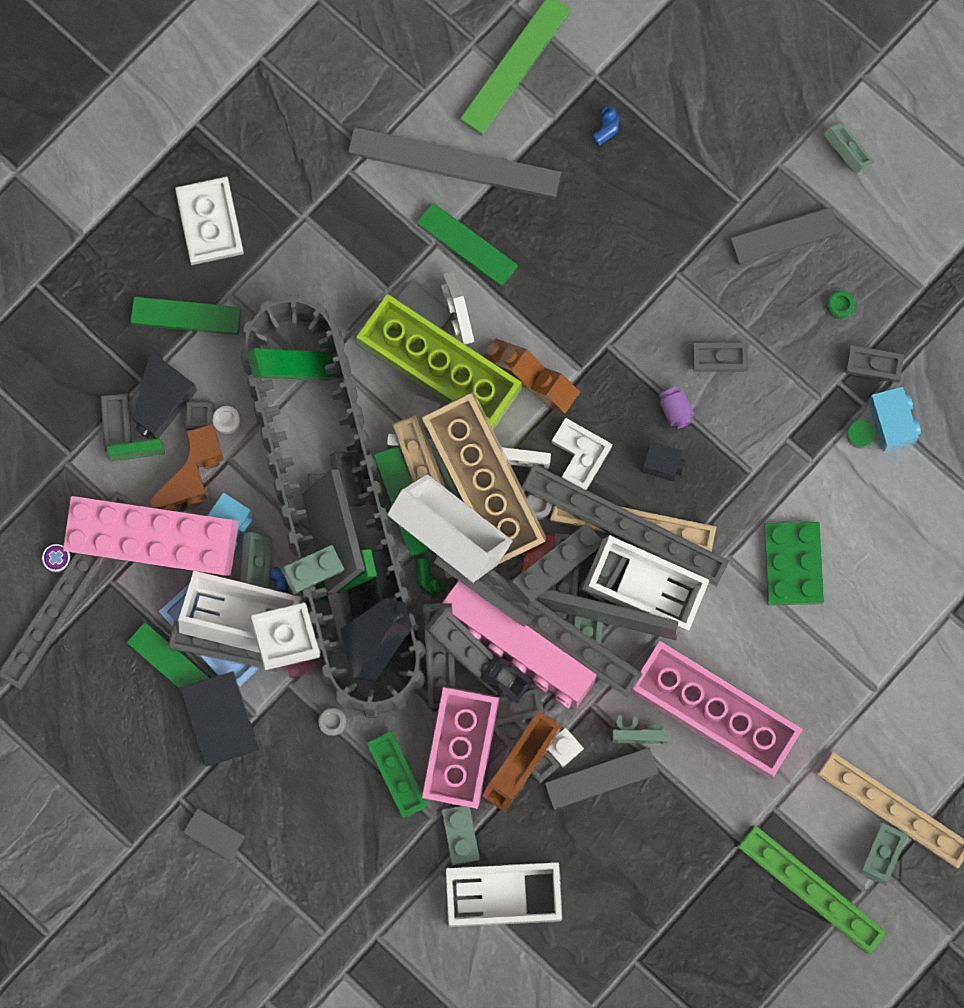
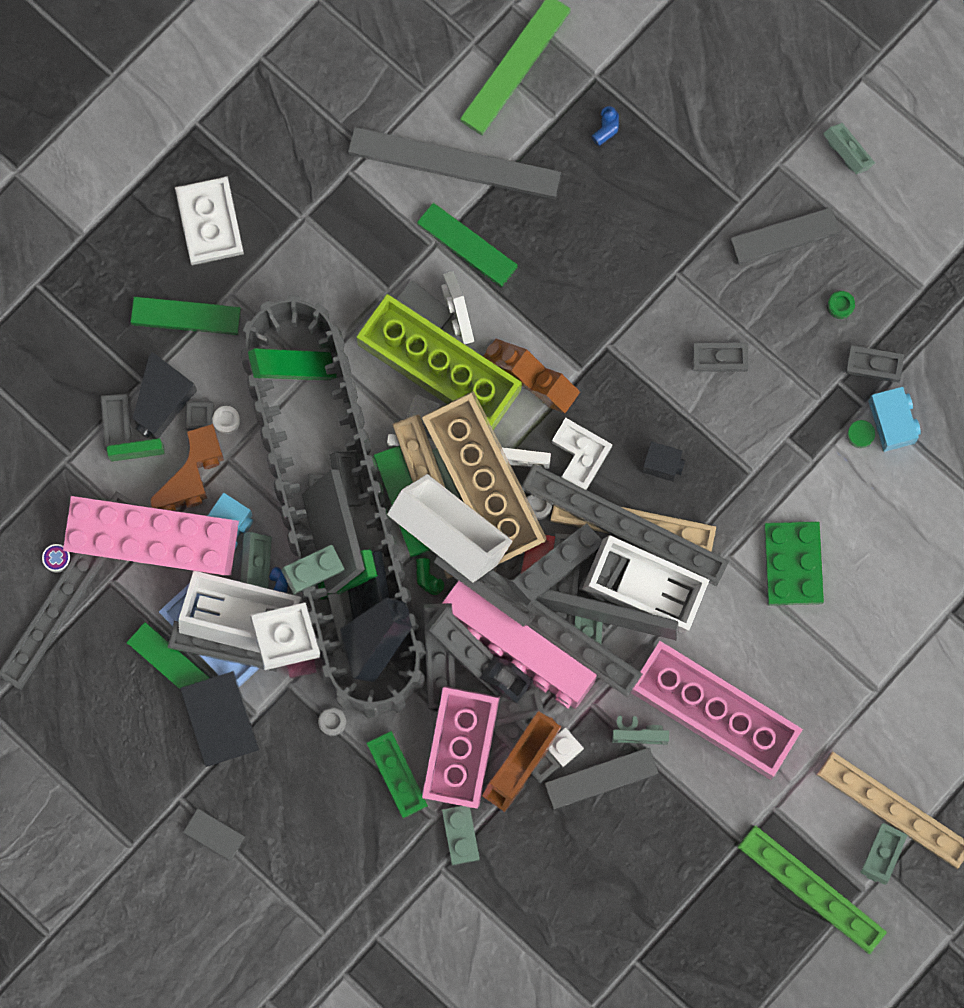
white piece [446,863,562,927] -> none
medium lavender brick [659,386,695,429] -> none

